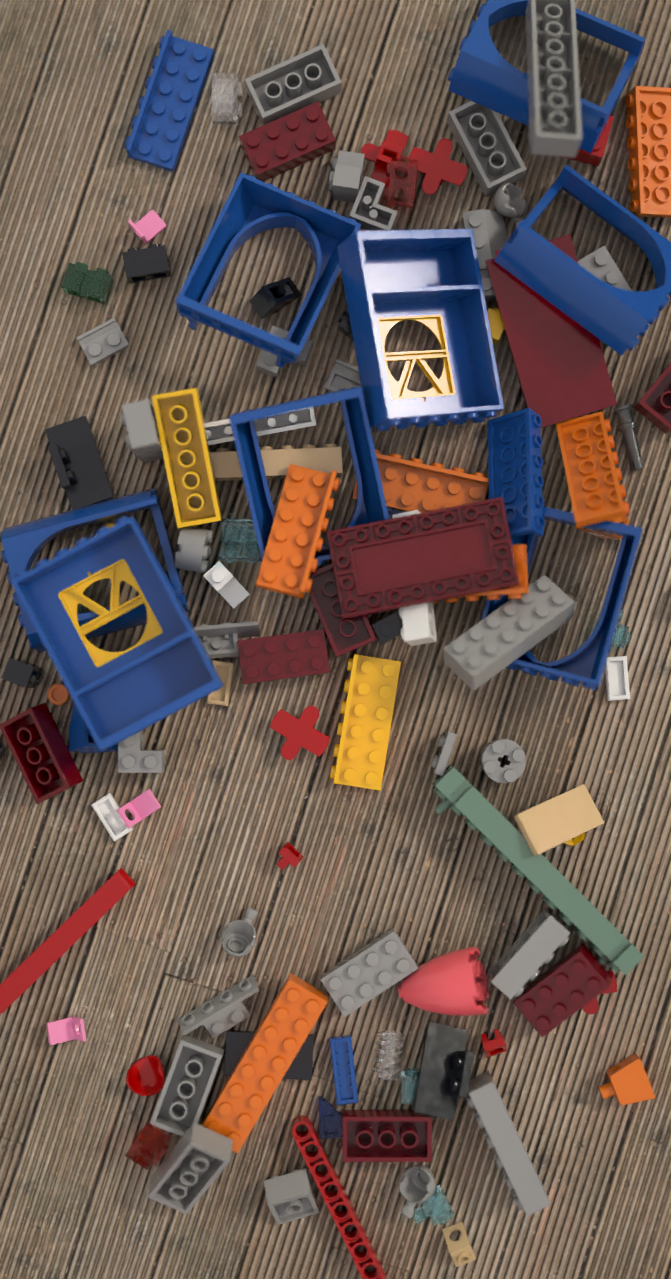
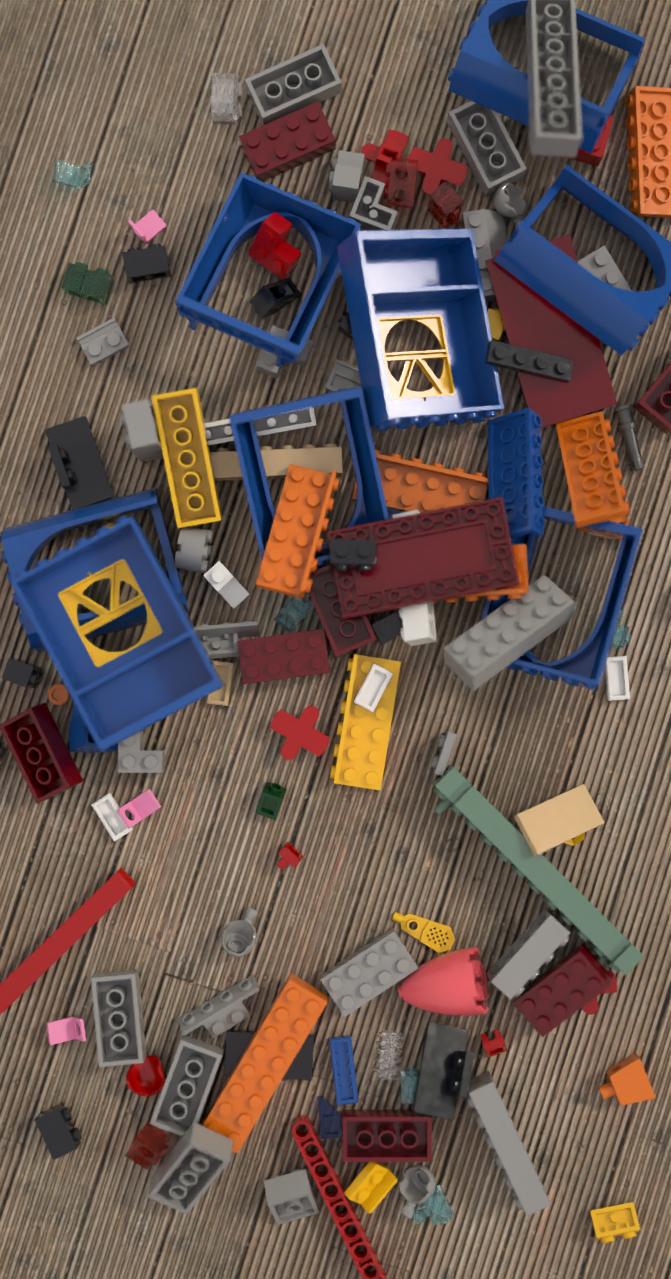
blue bracket [124,30,214,172] -> none
clear light blue bracket [218,519,262,563] -> none
tan bracket [442,1222,476,1267] -> none
light grey brick [480,738,526,783] -> none
none -> black brick [35,1102,82,1160]
none -> clear light blue bracket [53,160,92,189]
none -> light grey brick [91,969,147,1067]
none -> red brick [248,212,302,280]
none -> dark green bracket [255,782,287,821]
none -> clear light blue brick [274,596,312,633]
none -> black bracket [330,539,376,572]
none -> yellow bracket [344,1162,398,1214]
none -> white tile [354,664,393,712]
none -> yellow piece [391,912,455,953]
none -> clear red brick [427,181,464,228]
none -> black plate [485,340,573,383]
none -> yellow bracket [590,1202,640,1244]

